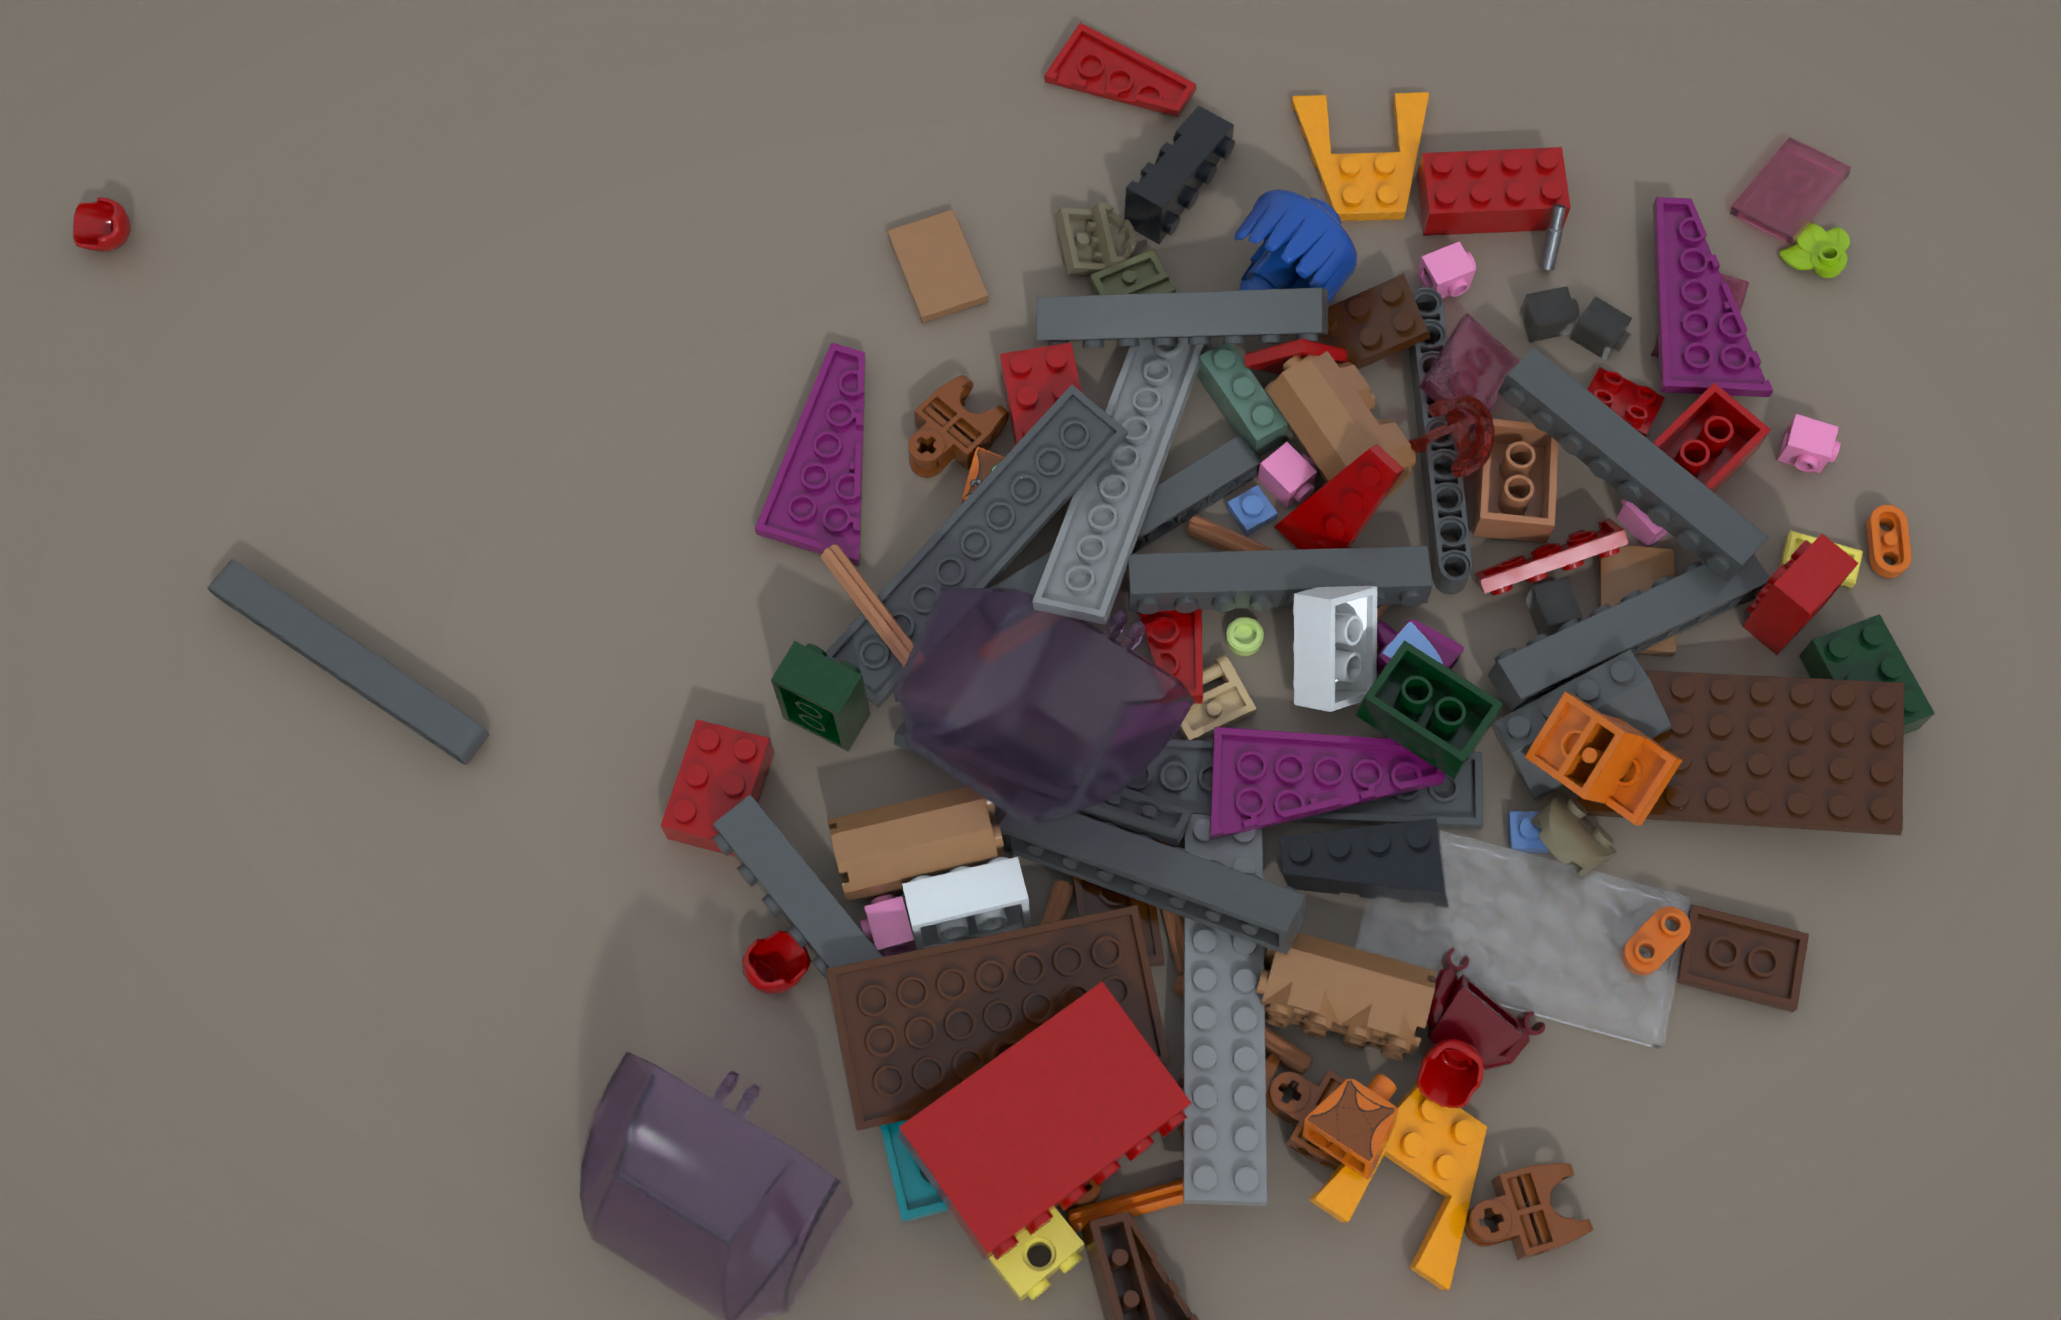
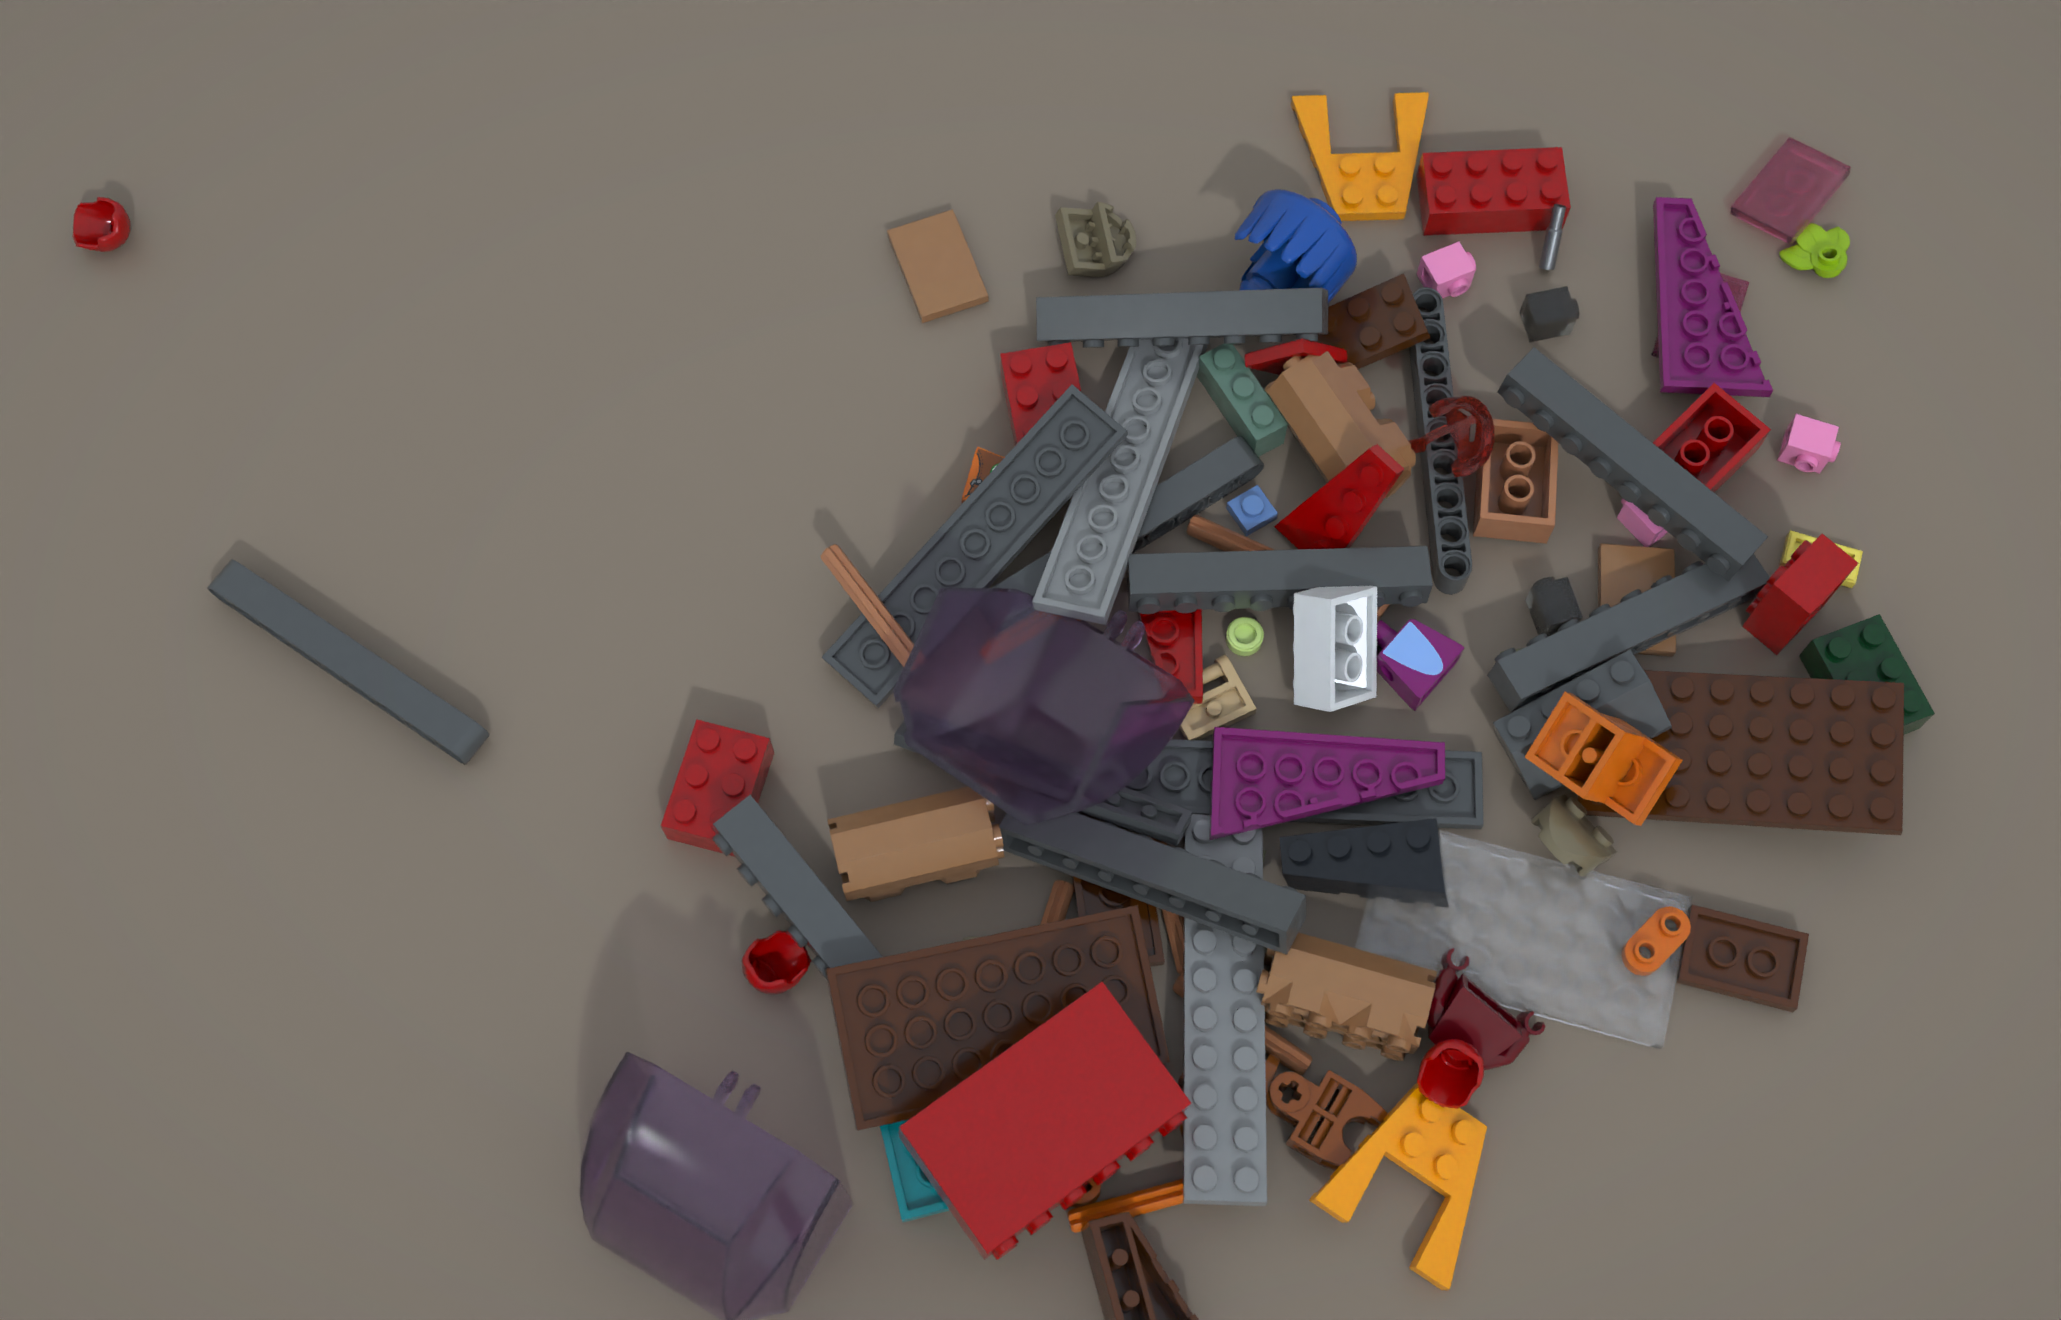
magenta wing [755,342,866,566] -> none
dark green brick [771,641,871,752] -> none
bright pink brick [860,894,916,957] -> none
white slope [902,857,1032,950] -> none
dark orange piece [908,375,1009,478] -> none
light yellow brick [989,1208,1084,1301] -> none
red wing [1044,22,1196,117] -> none
olive plate [1090,249,1176,295] -> none
black wedge [1124,106,1235,244] -> none
bright pink brick [1257,442,1317,508] -> none
torso [1303,1074,1398,1180] -> none
dark green brick [1356,640,1504,779] -> none
clear pink tile [1419,313,1520,434] -> none
dark orange piece [1464,1163,1593,1260] -> none
wing [1475,518,1629,595] -> none
medium blue plate [1507,811,1549,853] -> none
clear smoke brick [1570,296,1632,361] -> none
red hinge [1587,367,1665,437] -> none
orange plate [1866,505,1912,578] -> none

